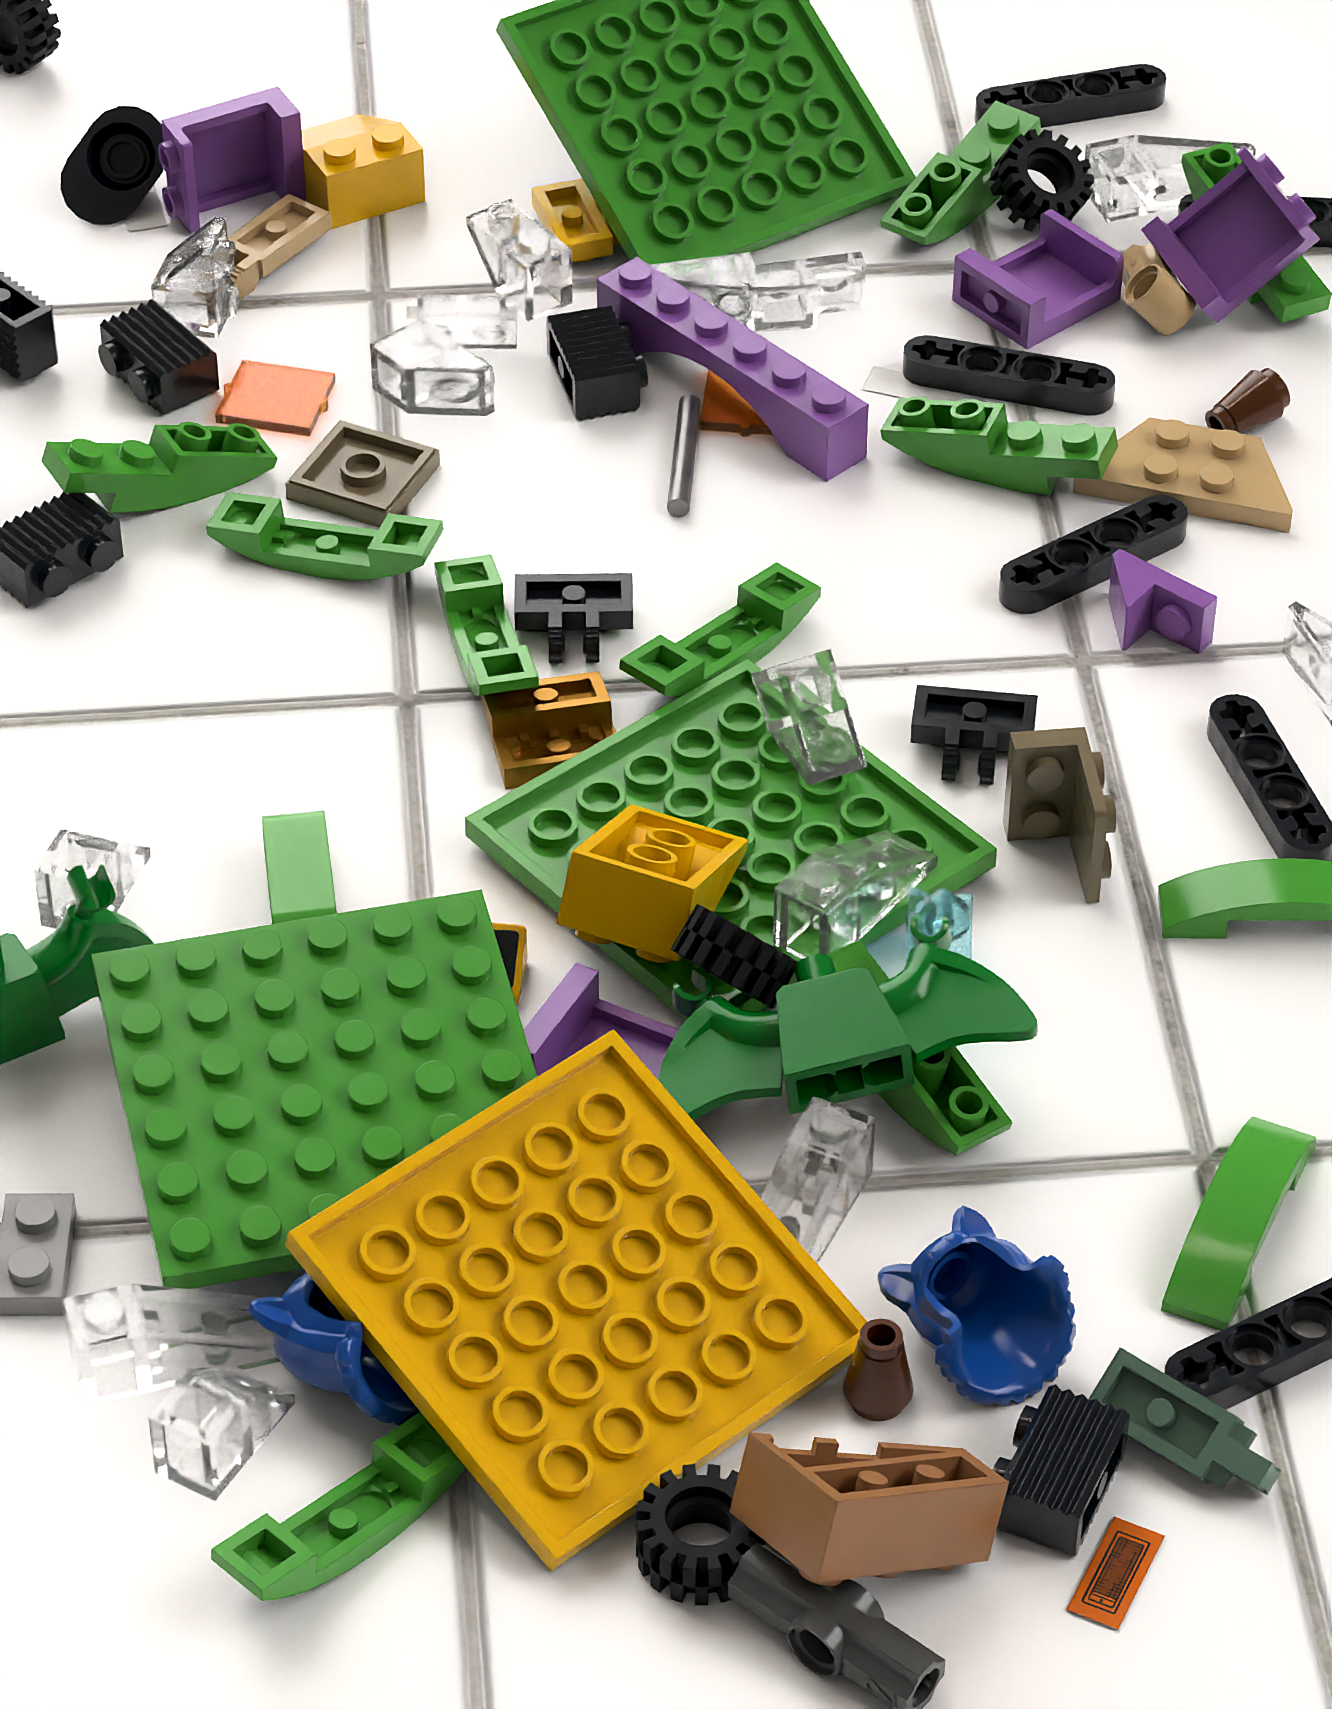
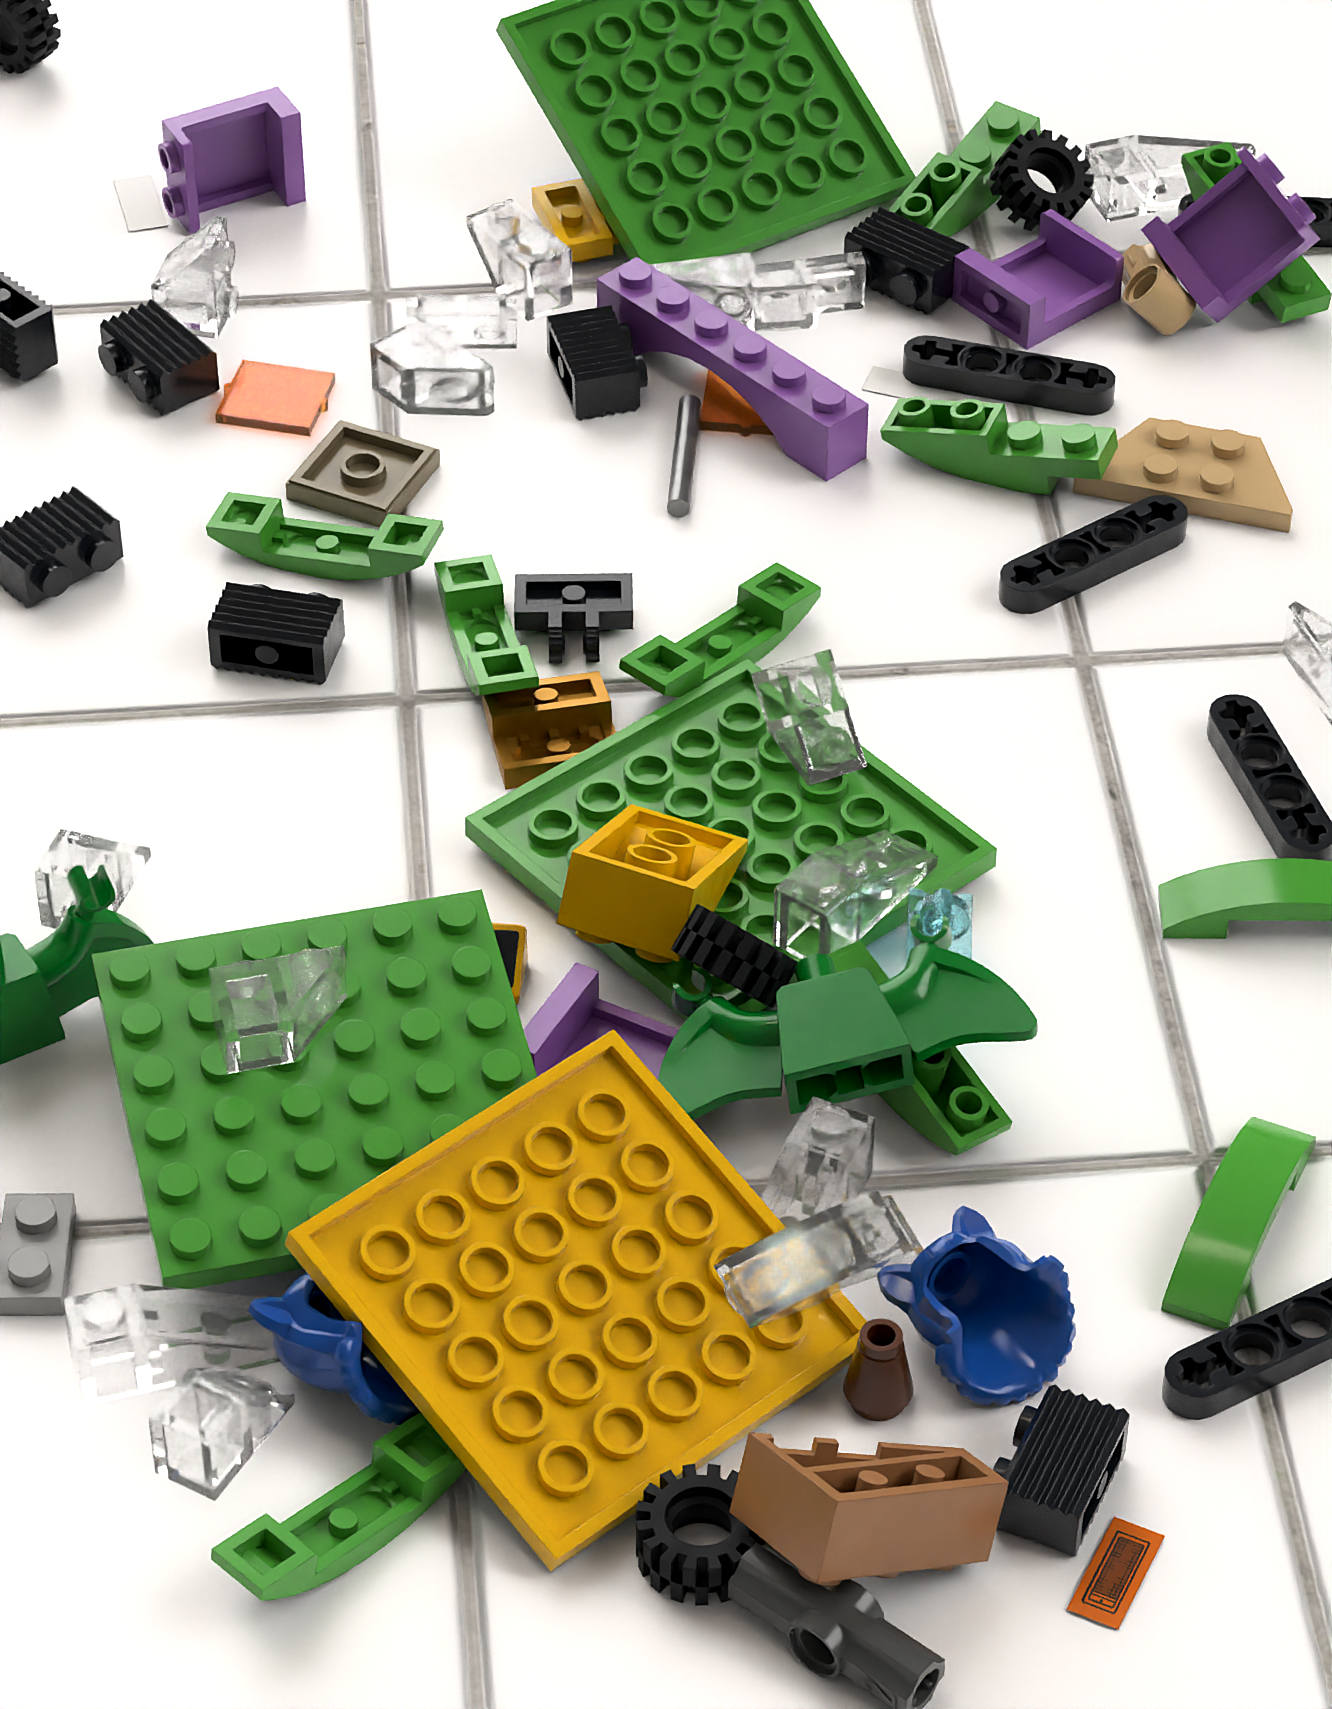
bright green slope [41,422,278,513] -> none
black piece [60,106,164,225] -> none
tan hinge [197,194,332,301] -> none
beam [261,810,337,924] -> none
yellow slope [302,114,425,229] -> none
black hinge [910,685,1038,785] -> none
black beam [974,64,1167,128] -> none
dark tan bracket [1003,727,1116,903] -> none
sand green hinge [1088,1347,1282,1495] -> none
medium lavender slope [1108,548,1218,654] -> none
reddish brown cone [1205,368,1290,433] -> none
none -> black brick [207,582,345,685]
none -> clear slope [209,945,347,1074]
none -> clear slope [713,1190,924,1328]
none -> black brick [843,207,970,315]

